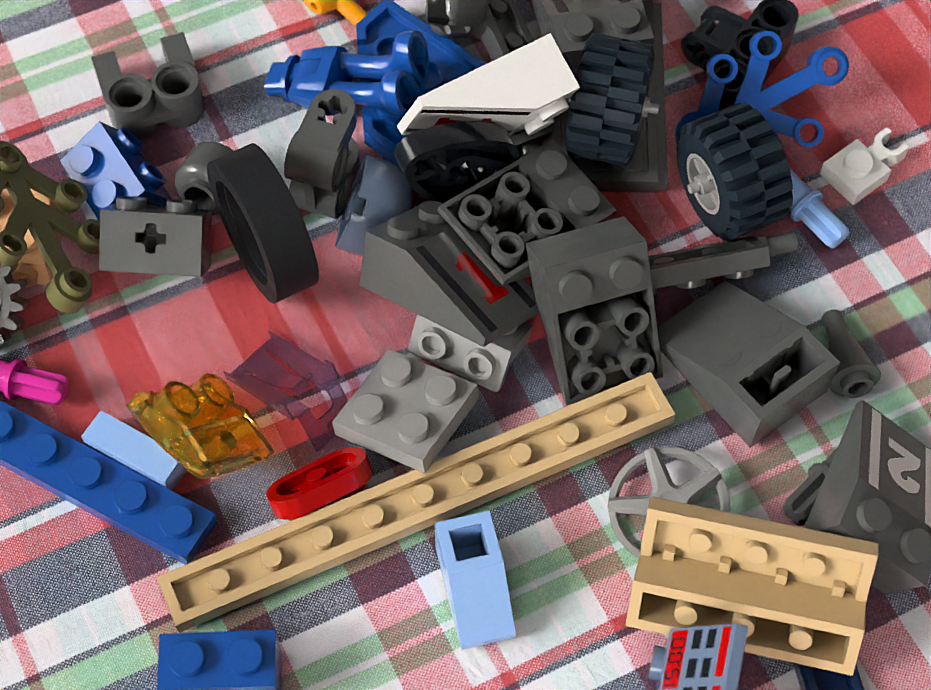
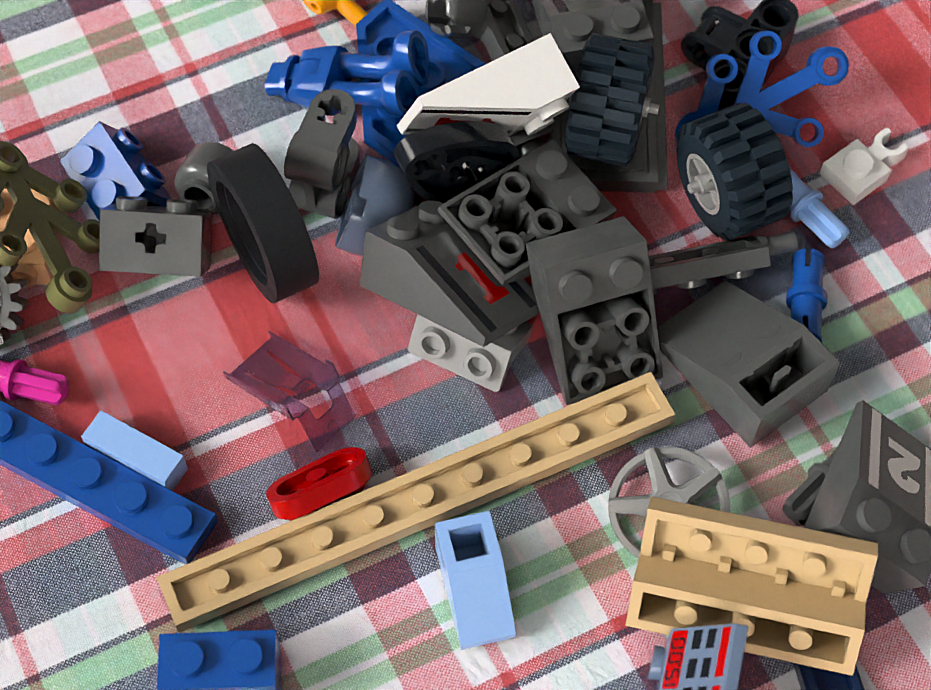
dark grey piece [91,32,205,140] -> none
clear yellow slope [126,373,275,479] -> none
light grey plate [332,349,479,473] -> none
dark grey cone [821,309,881,398] -> none
none -> blue pin [786,249,828,343]

